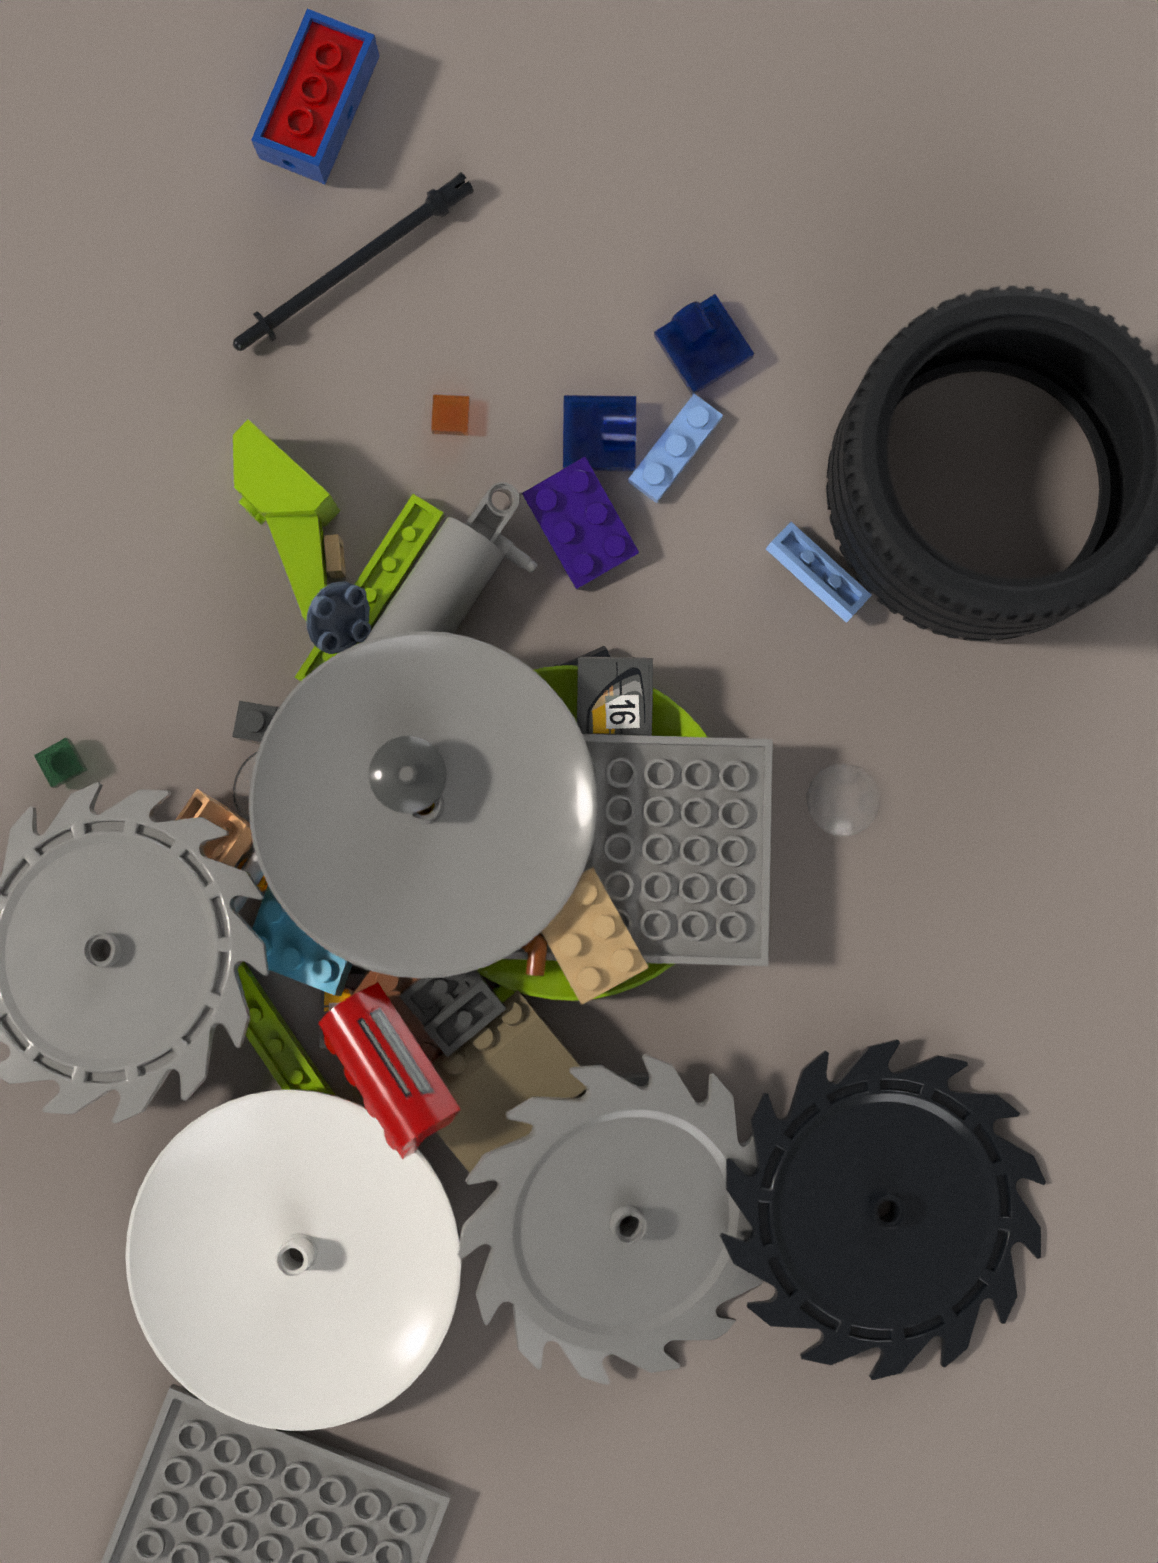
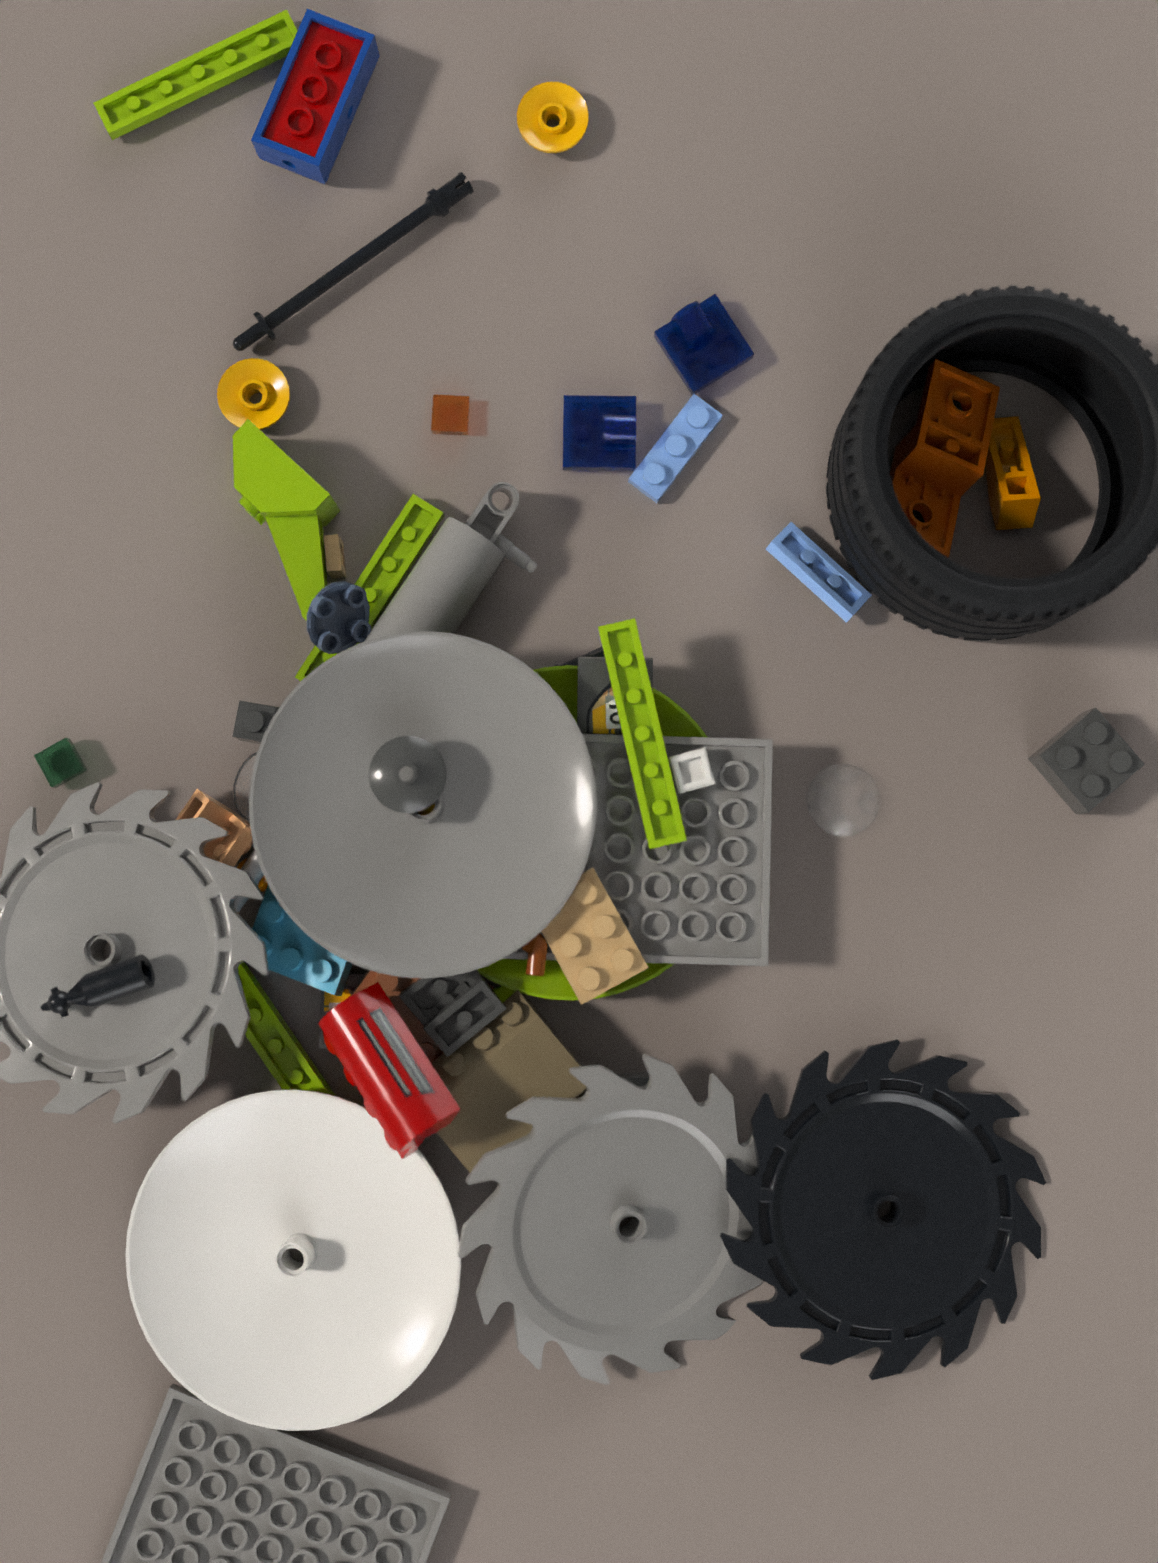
dark purple plate [522,457,639,589] -> none
none -> black wheel [41,954,155,1018]
none -> lime plate [93,9,298,140]
none -> yellow dish [217,358,290,430]
none -> yellow dish [517,82,589,153]
none -> lime plate [598,618,687,849]
none -> white tile [668,747,715,794]
none -> orange bracket [890,359,1000,558]
none -> light orange slope [985,416,1041,530]
none -> dark grey brick [1028,708,1145,814]

